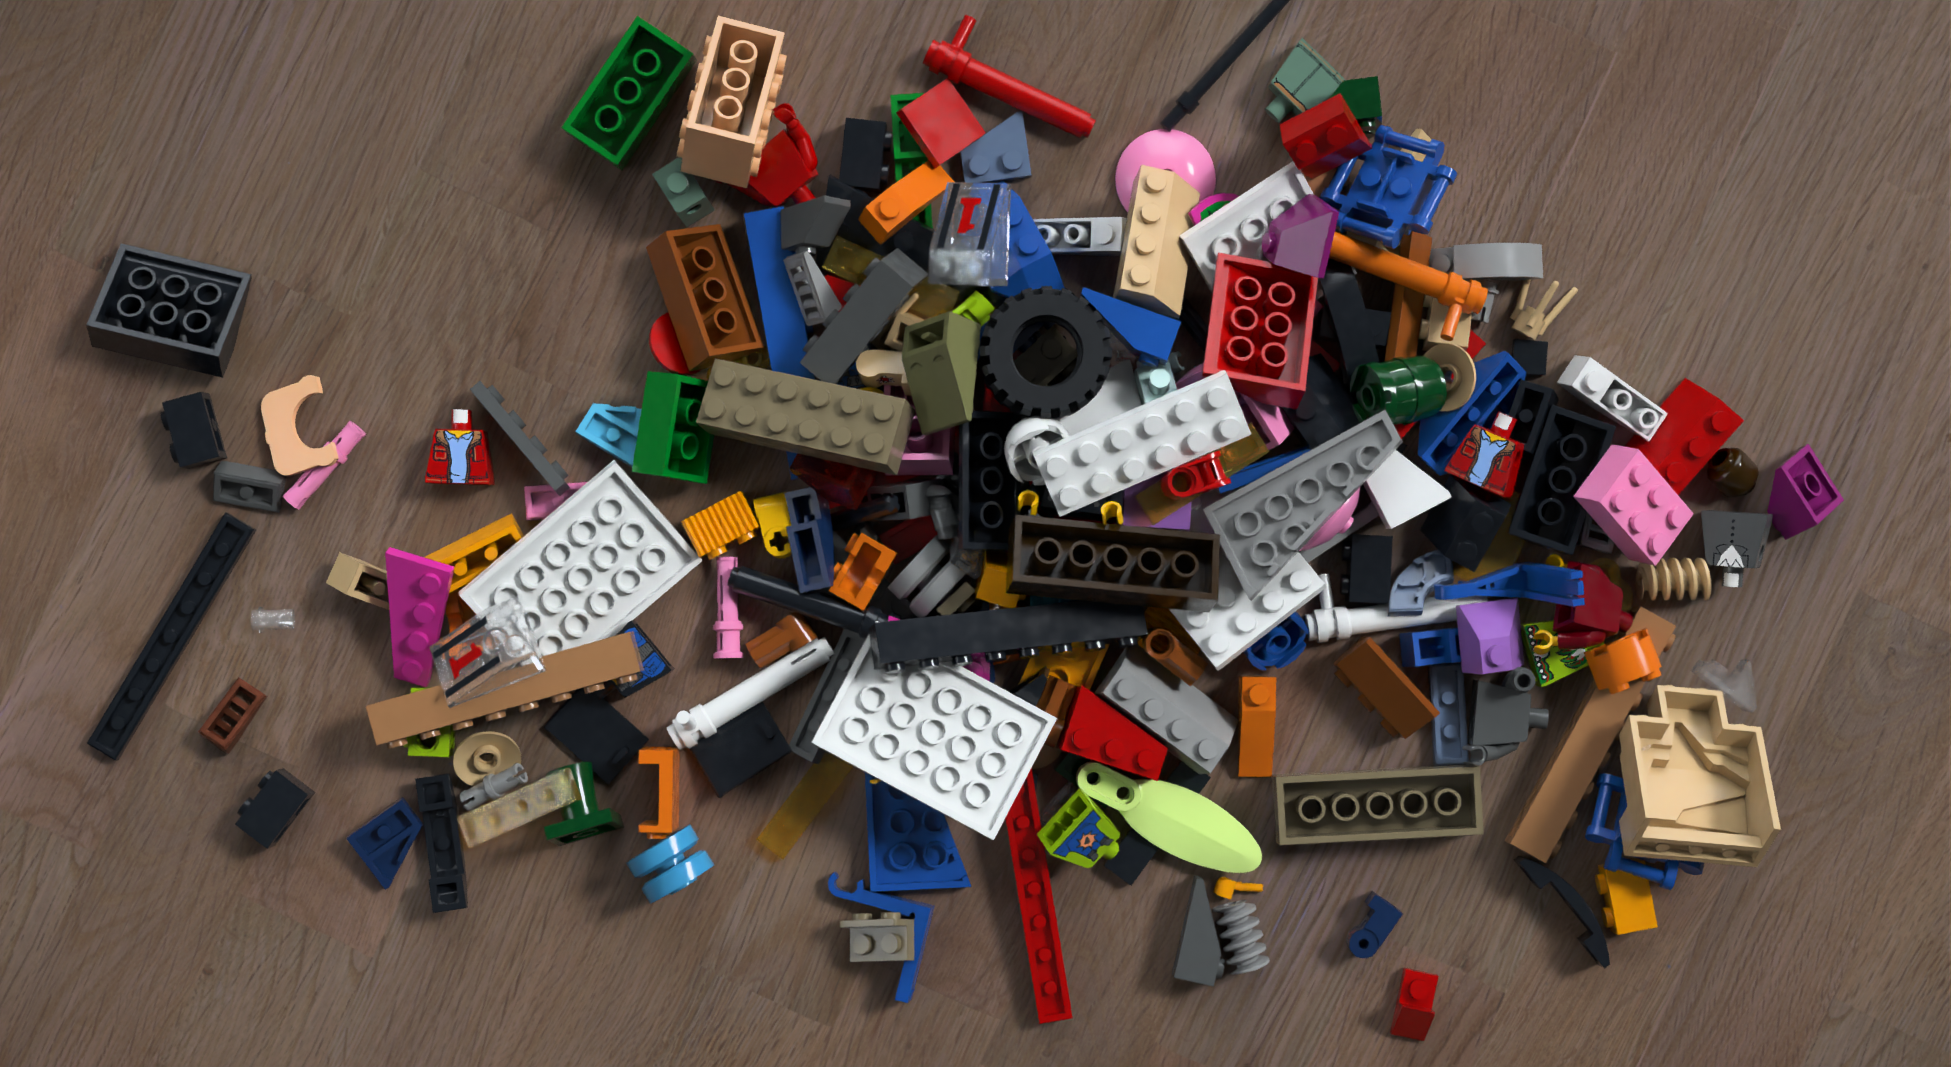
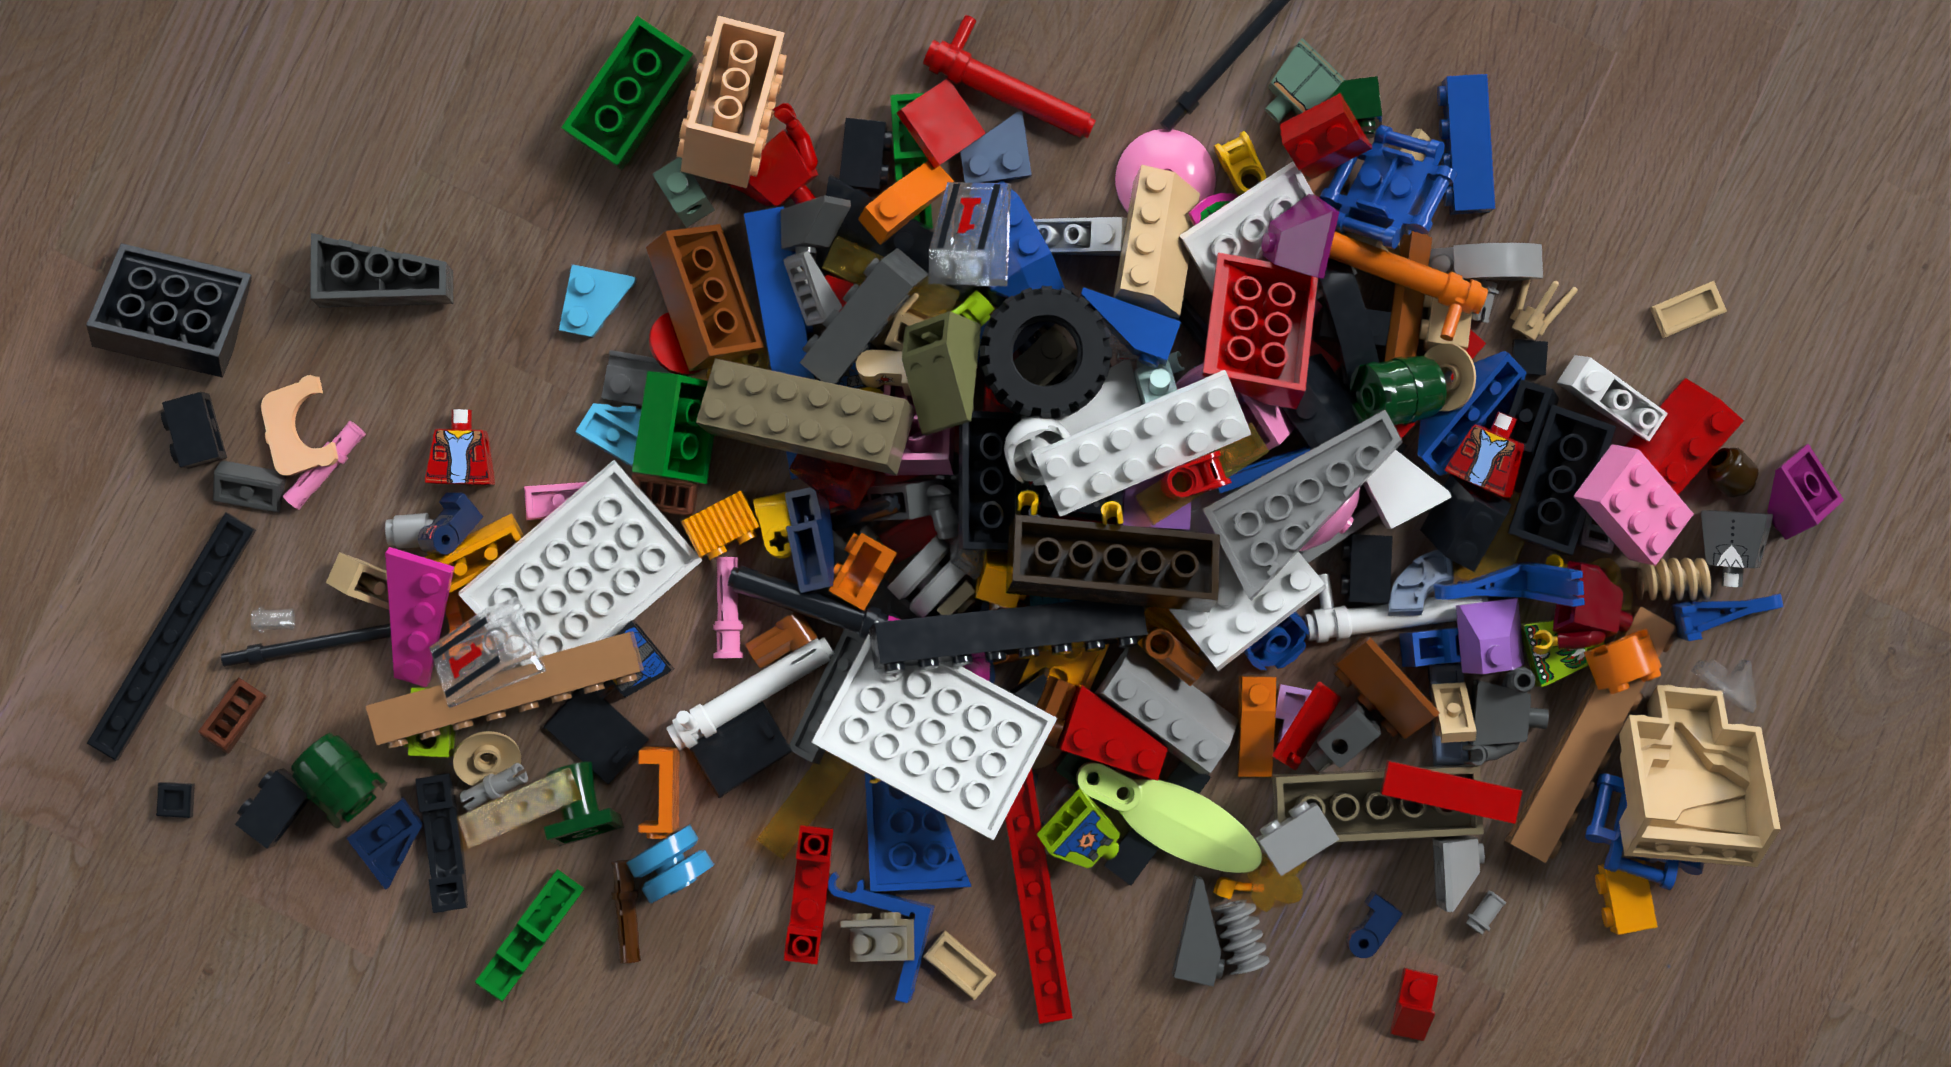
dark grey plate [470,381,570,496] -> none
black slope [1514,856,1610,969] -> none
none -> black tile [156,782,195,818]
none -> black bar [221,624,391,667]
none -> dark green piece [291,733,387,828]
none -> dark grey wedge [310,233,454,308]
none -> light grey brick [385,513,435,549]
none -> dark blue leg [418,493,483,555]
none -> green slope [475,869,585,1003]
none -> medium azure wing [559,264,637,338]
none -> flat silver plate [601,350,673,406]
none -> reddish brown pin [611,860,641,964]
none -> copper slope [632,473,699,516]
none -> red slope [783,825,834,964]
none -> tan tile [923,930,996,1001]
none -> yellow piece [1213,131,1266,196]
none -> clear yellow plate [1246,853,1307,912]
none -> light grey brick [1256,801,1339,876]
none -> red container [1272,682,1341,771]
none -> lavender plate [1276,684,1312,743]
none -> dark grey torso [1307,700,1381,773]
none -> red tile [1380,760,1523,824]
none -> tan slope [1431,682,1477,743]
none -> light grey slope [1433,835,1485,912]
none -> blue brick [1437,74,1495,215]
none -> light grey pin [1466,890,1506,935]
none -> tan tile [1650,281,1727,338]
none -> blue hinge [1671,593,1784,641]

